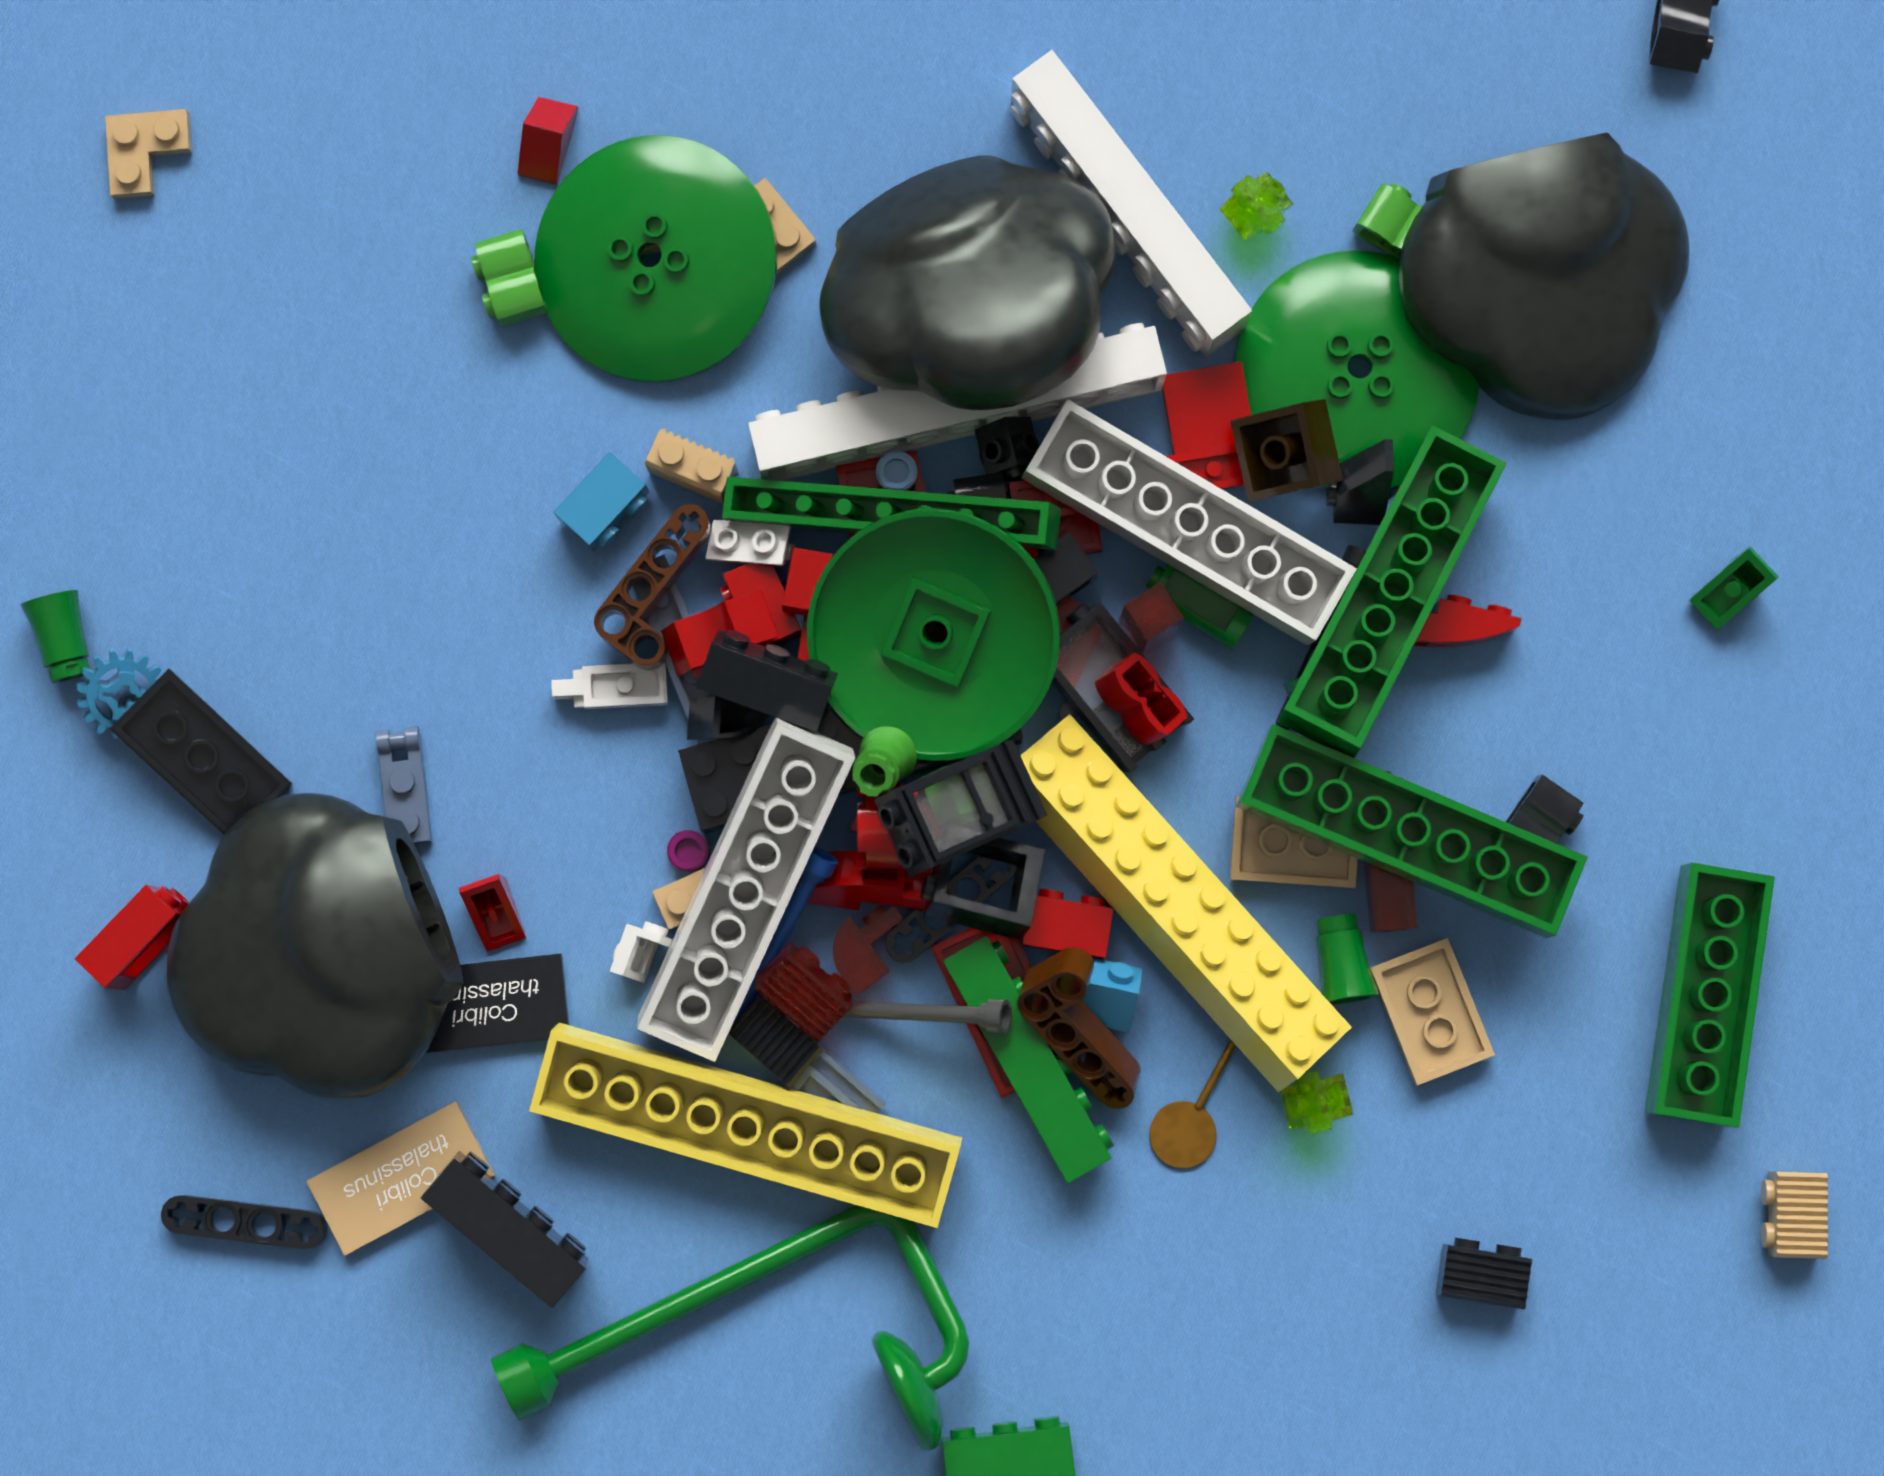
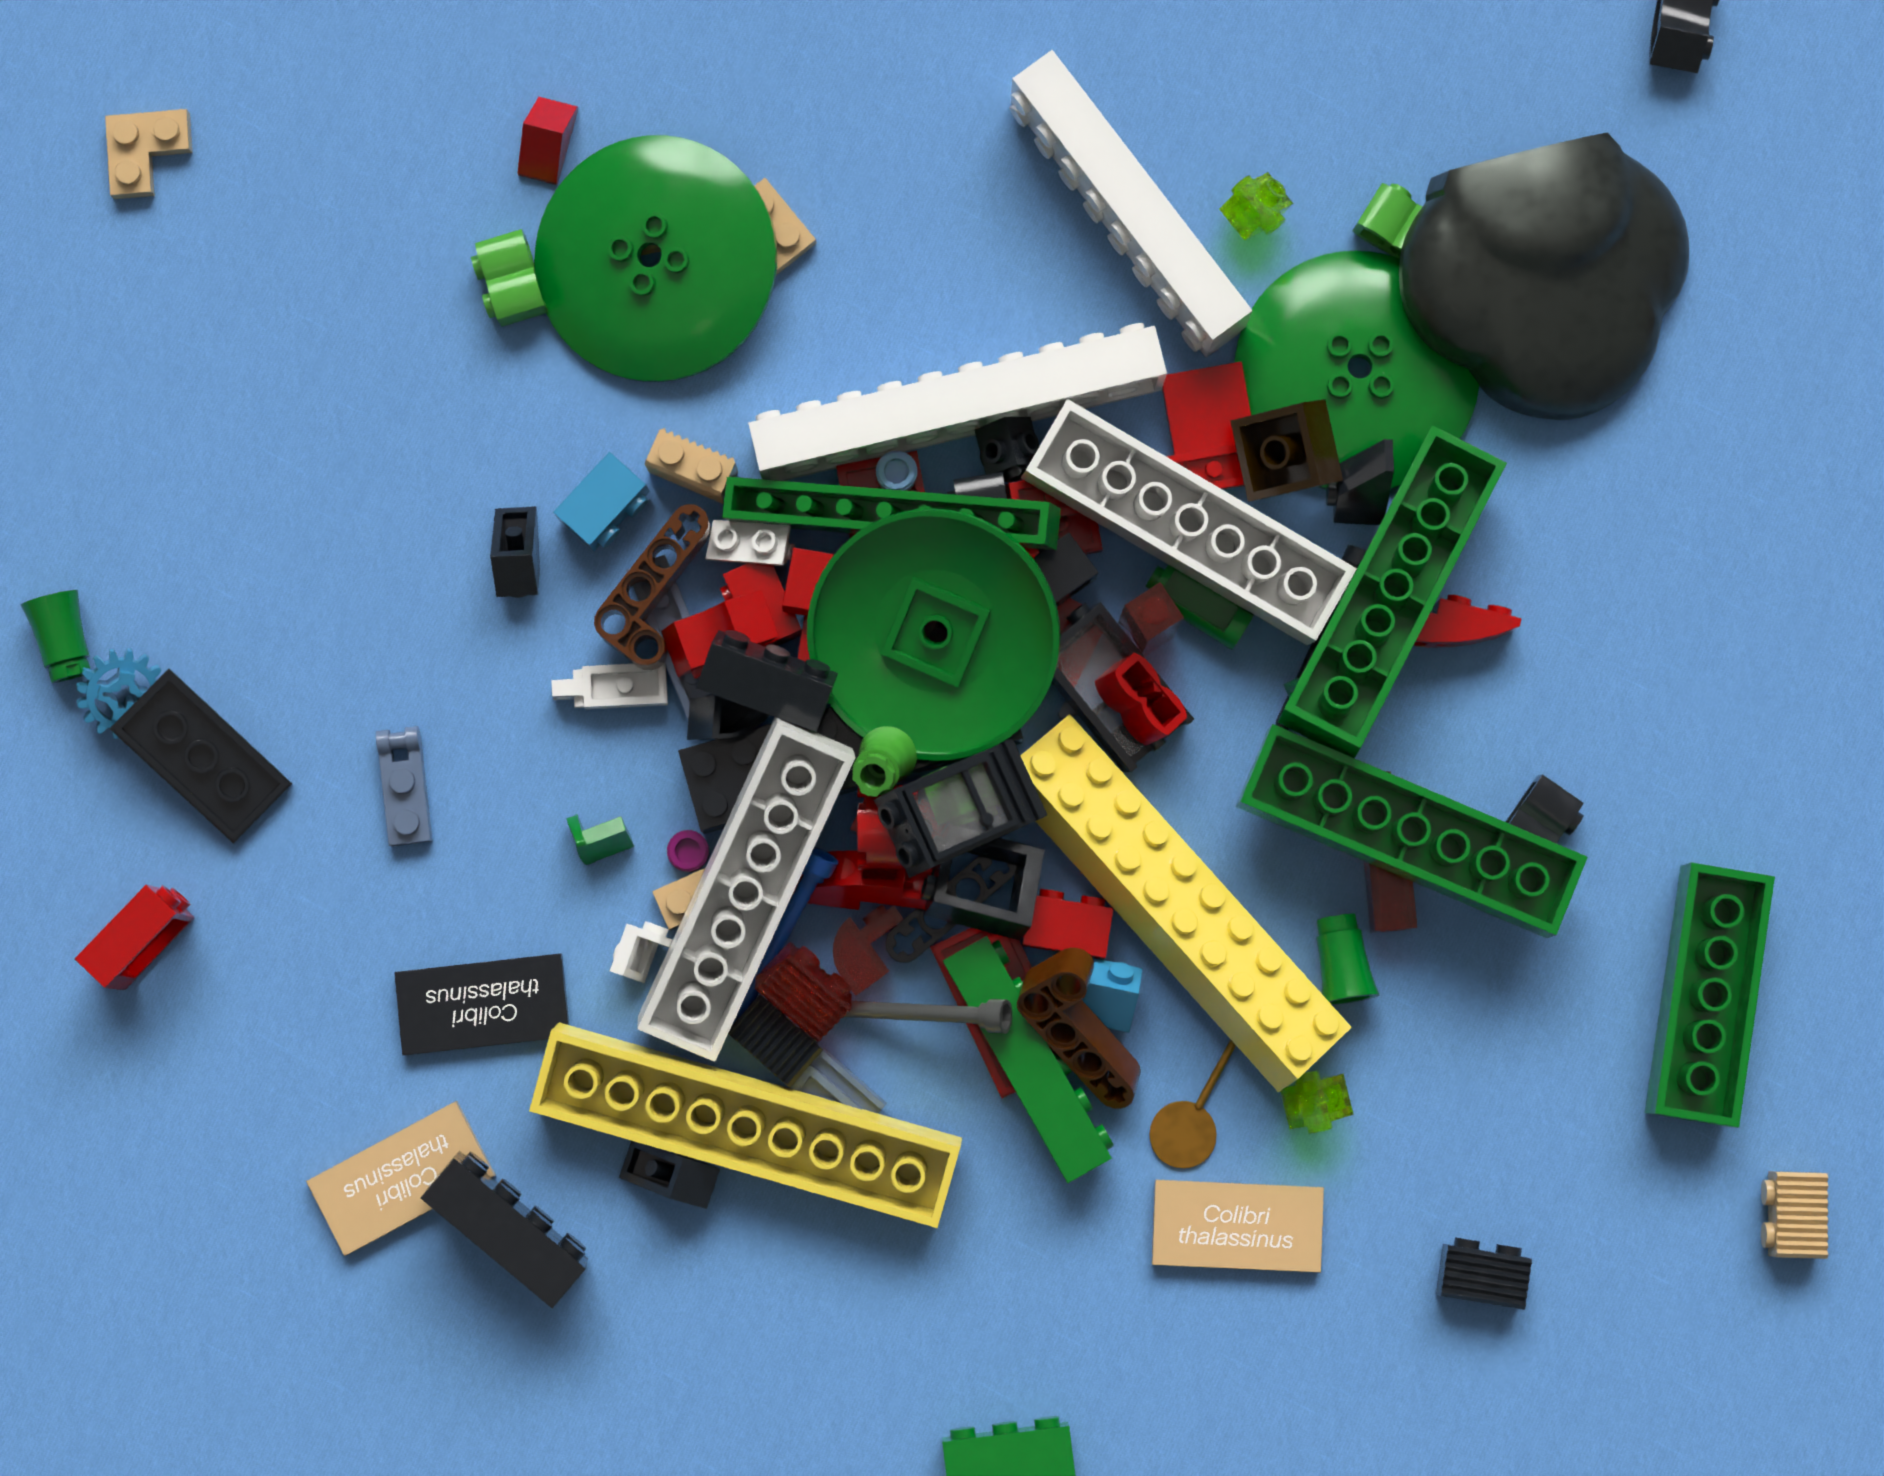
black beam [161,1195,327,1249] -> none
pearl dark grey plant [167,793,464,1098] -> none
red slope [459,874,526,952] -> none
green piece [491,1205,969,1451] -> none
pearl dark grey plant [819,155,1116,410] -> none
tan plate [1229,796,1358,888] -> none
tan plate [1370,938,1495,1086] -> none
green slope [1689,546,1779,630] -> none
none -> black slope [490,506,540,598]
none -> green tile [566,814,634,865]
none -> black slope [619,1141,720,1209]
none -> tan tile [1152,1179,1324,1272]

